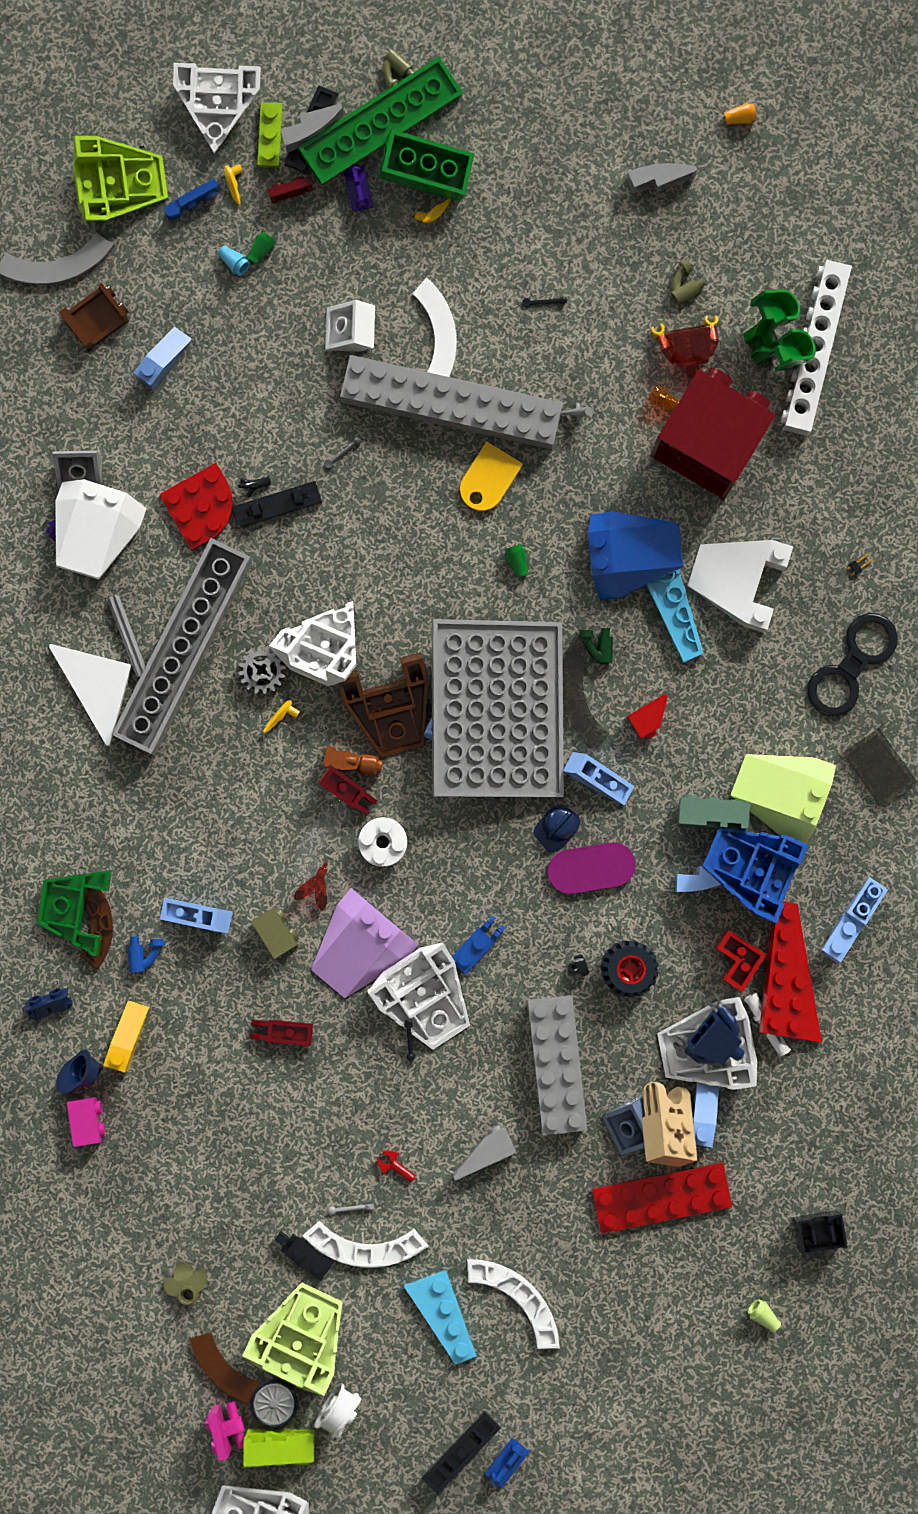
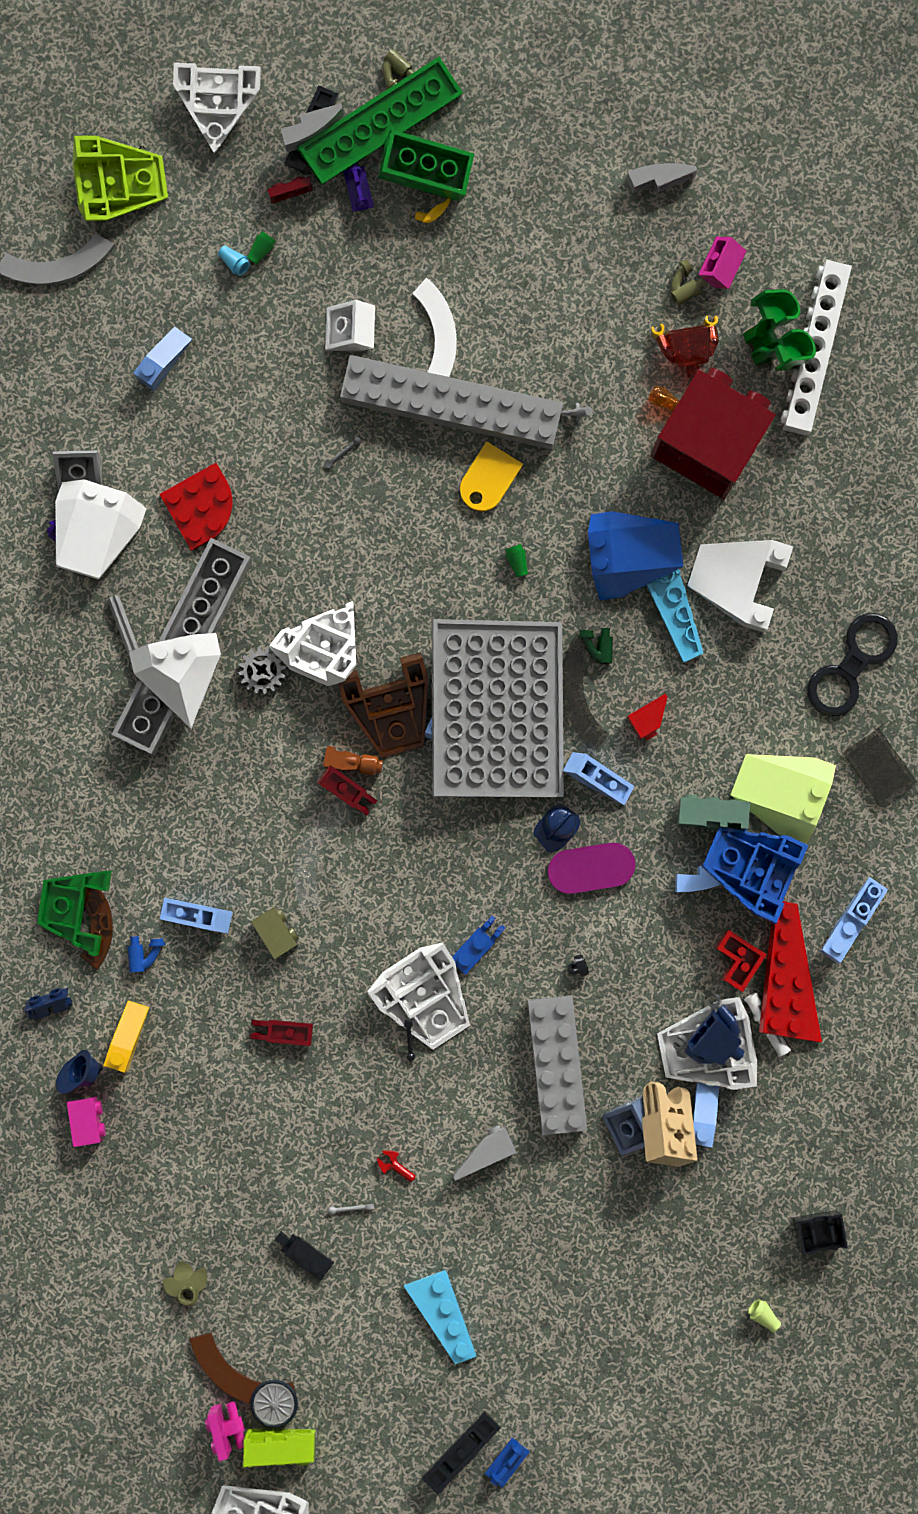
white tile [49,644,132,747] -> none
reddish brown panel [59,282,129,351] -> none
blue hinge [164,178,220,220] -> none
yellow bar [224,164,243,205] -> none
black hinge [232,481,322,528] -> none
black bar [238,476,271,497] -> none
yellowish green wedge [242,1283,342,1396] -> none
lime plate [258,102,283,168] -> none
yellow bar [263,700,300,733] -> none
clear red piece [294,862,328,911] -> none
white tile [302,1221,428,1268] -> none
lavender wedge [311,888,419,998] -> none
white wheel [315,1383,361,1439] -> none
white wheel [358,817,407,867] -> none
white tile [467,1259,560,1349] -> none
black hinge [522,296,567,307] -> none
red plate [592,1162,732,1234] -> none
black wheel [601,940,659,997] -> none
light orange cone [724,102,757,125] -> none
black piece [847,554,873,576] -> none
none -> white wedge [129,633,221,729]
none -> dark pink brick [698,236,746,289]

